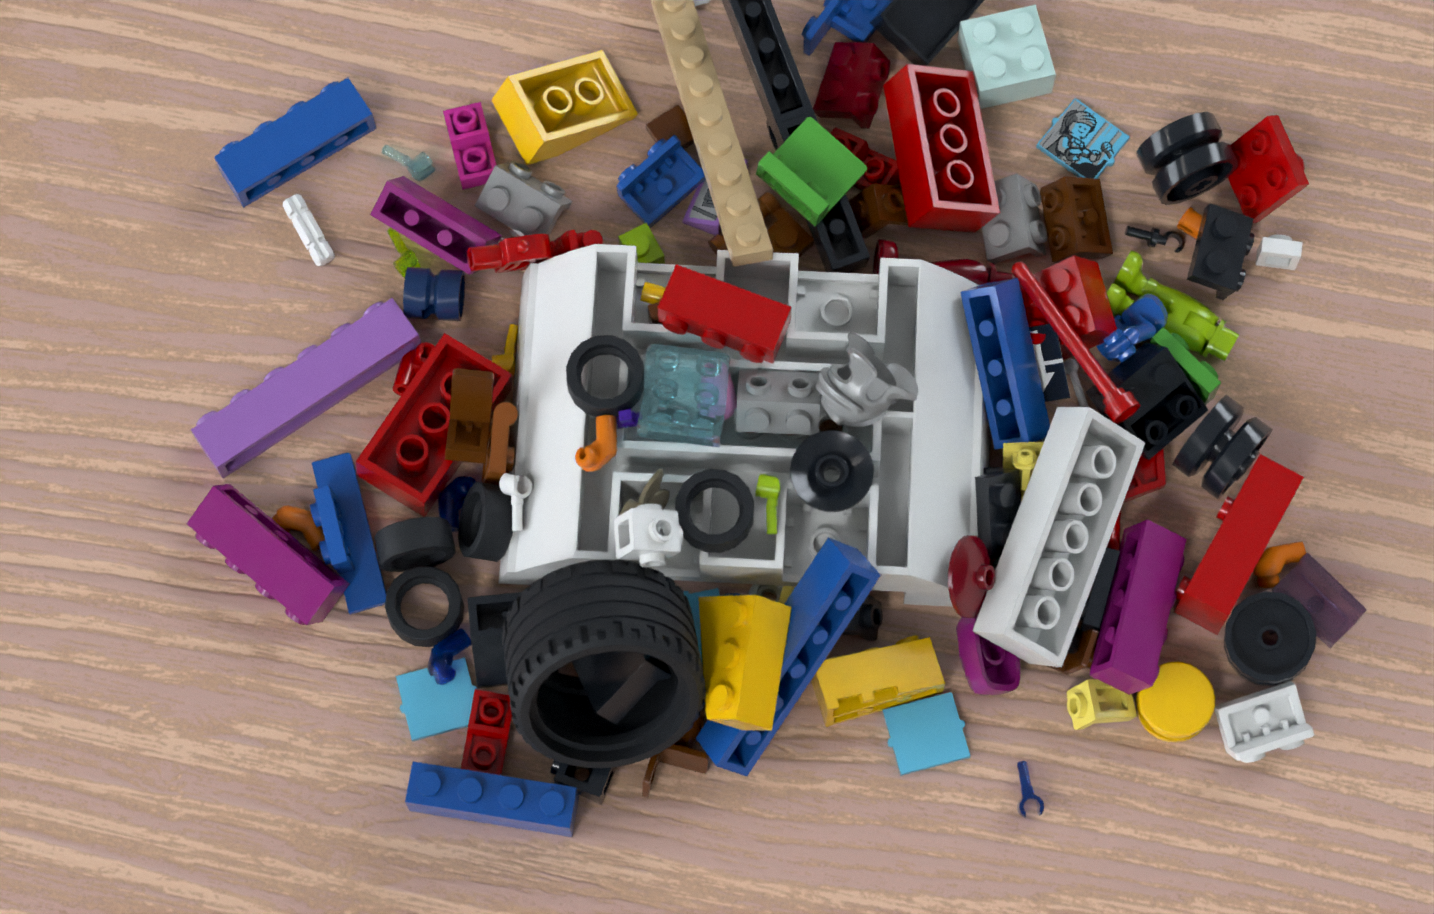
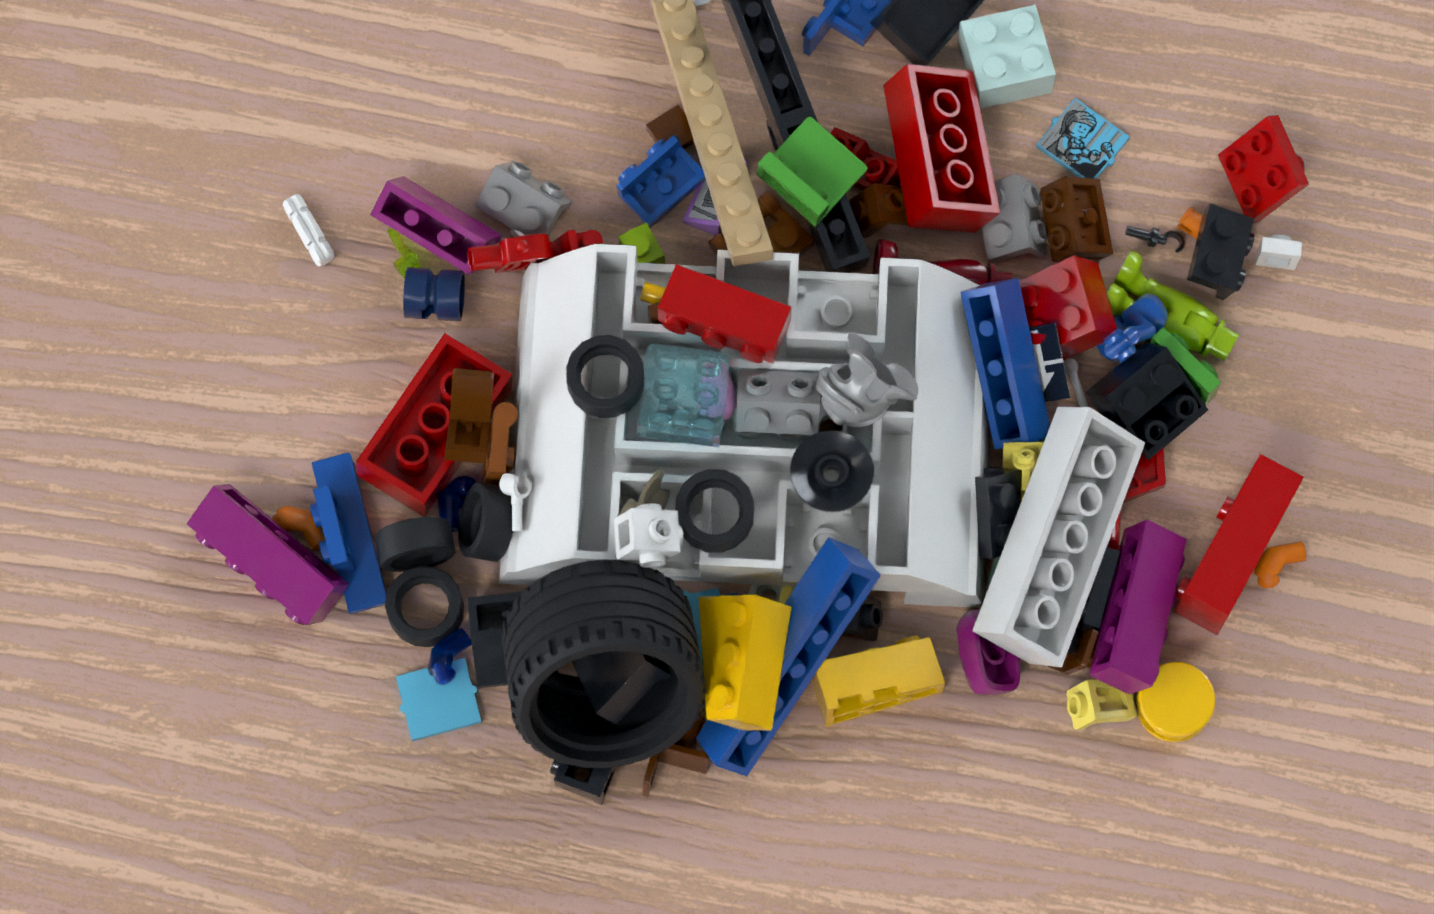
medium lavender brick [191,298,421,479] -> none
blue brick [214,78,377,208] -> none
clear light blue hand [382,145,435,181] -> none
red arm [393,342,435,396] -> none
blue brick [405,761,579,837] -> none
dark pink slope [443,102,497,190] -> none
red slope [460,689,512,775] -> none
yellow slope [491,50,638,165] -> none
yellow hand [492,324,518,376] -> none
orange arm [575,415,617,472] -> none
dark purple piece [616,409,642,429] -> none
lime hand [755,474,781,535] -> none
dark red bracket [813,42,891,129] -> none
medium azure piece [882,692,970,776] -> none
dark red dish [948,535,995,618] -> none
red piece [1011,262,1140,424] -> none
clear blue hand [1017,761,1044,818] -> none
black wheel [1136,112,1239,205] -> none
black wheel [1172,395,1273,499] -> none
white bracket [1214,681,1314,763] -> none
black wheel [1224,591,1316,687] -> none
clear purple panel [1271,553,1367,649] -> none

